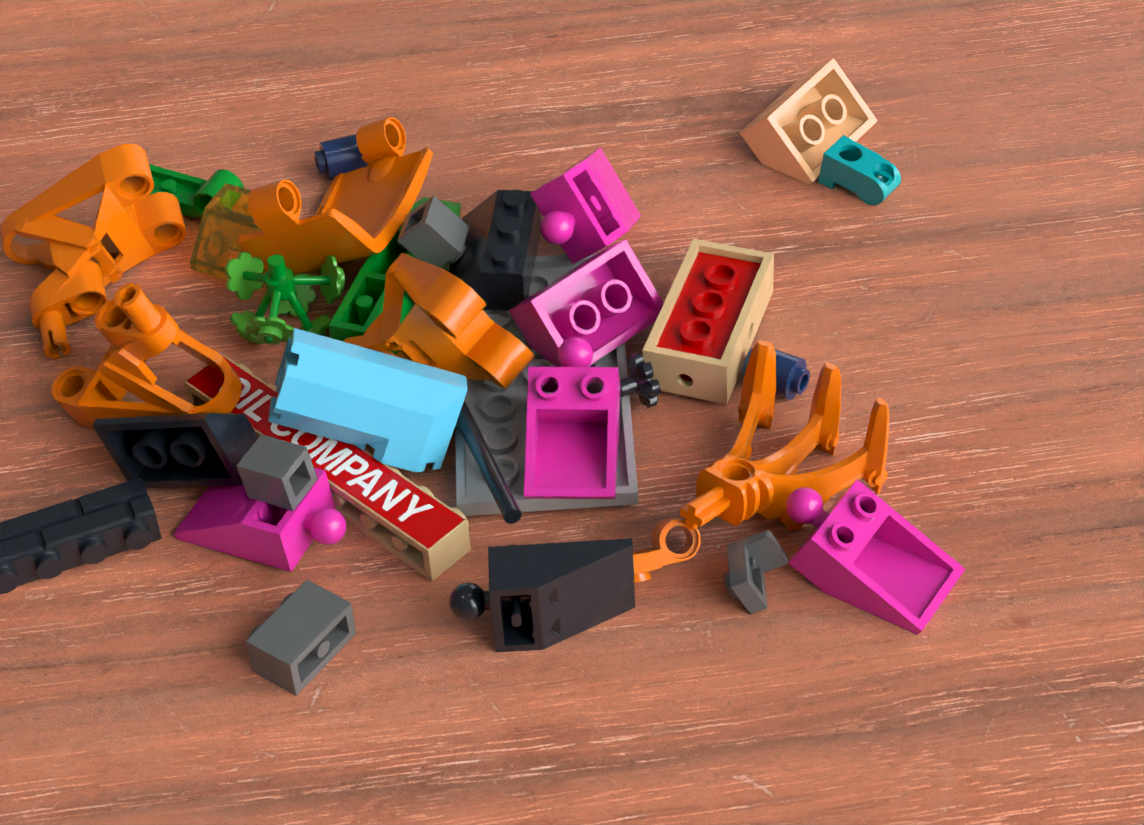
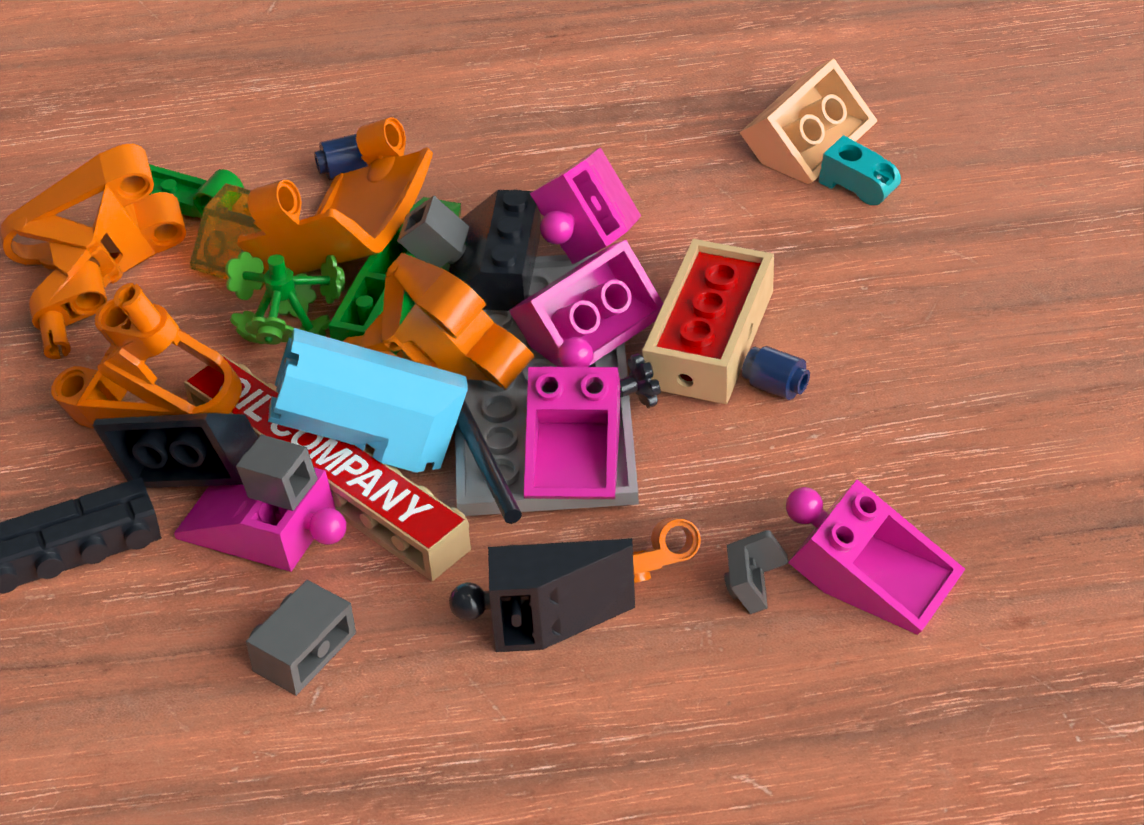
orange piece [680,340,890,531] -> none

